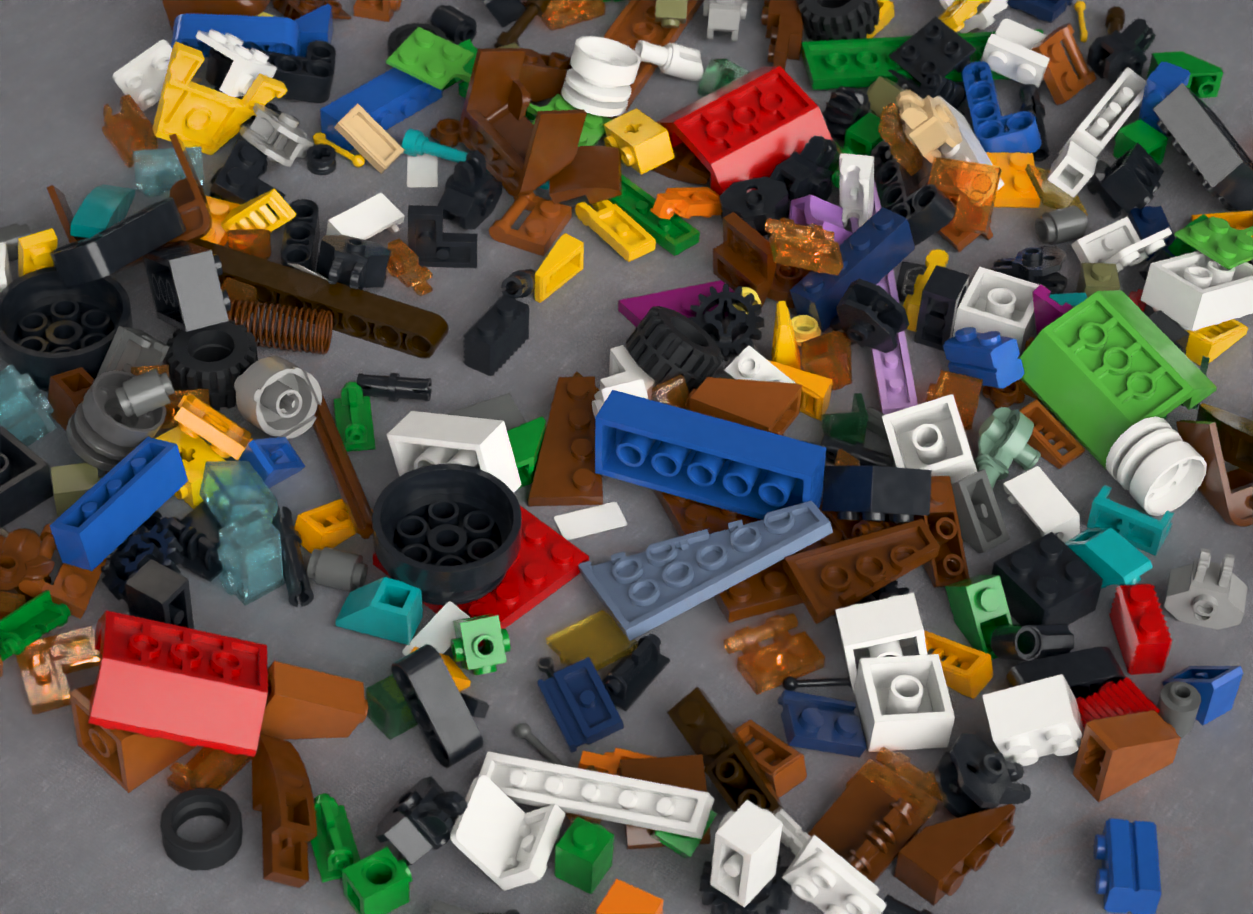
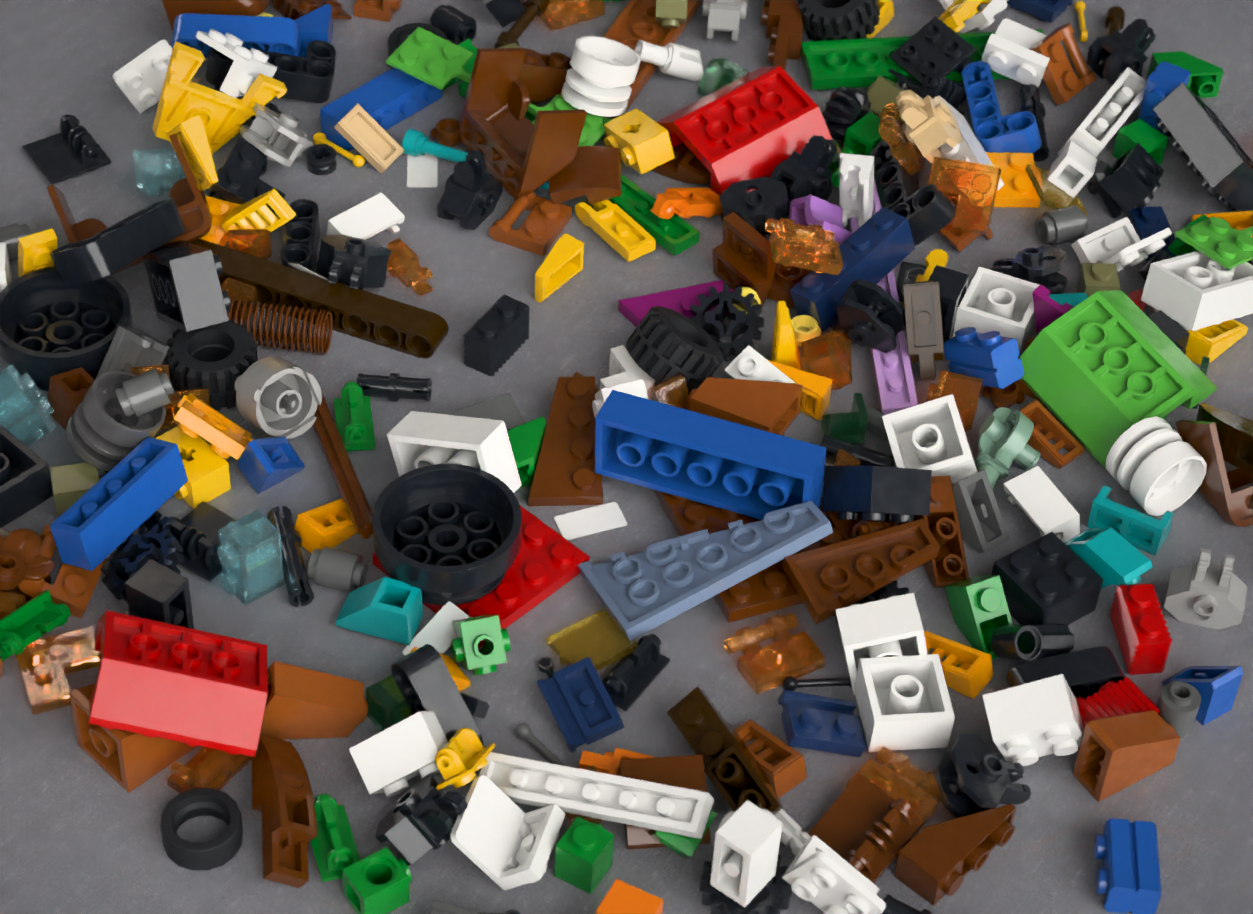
teal slope [70,184,136,238] -> none
clear orange hinge [102,94,159,168] -> none
clear light blue brick [199,461,278,535] -> none
black plate [408,205,478,268] -> none
black pin [501,269,536,299] -> none
none -> black hinge [22,114,112,184]
none -> yellow slope [166,115,218,191]
none -> white brick [349,711,448,797]
none -> yellow hinge [435,728,496,790]
none -> hinge [903,280,945,381]

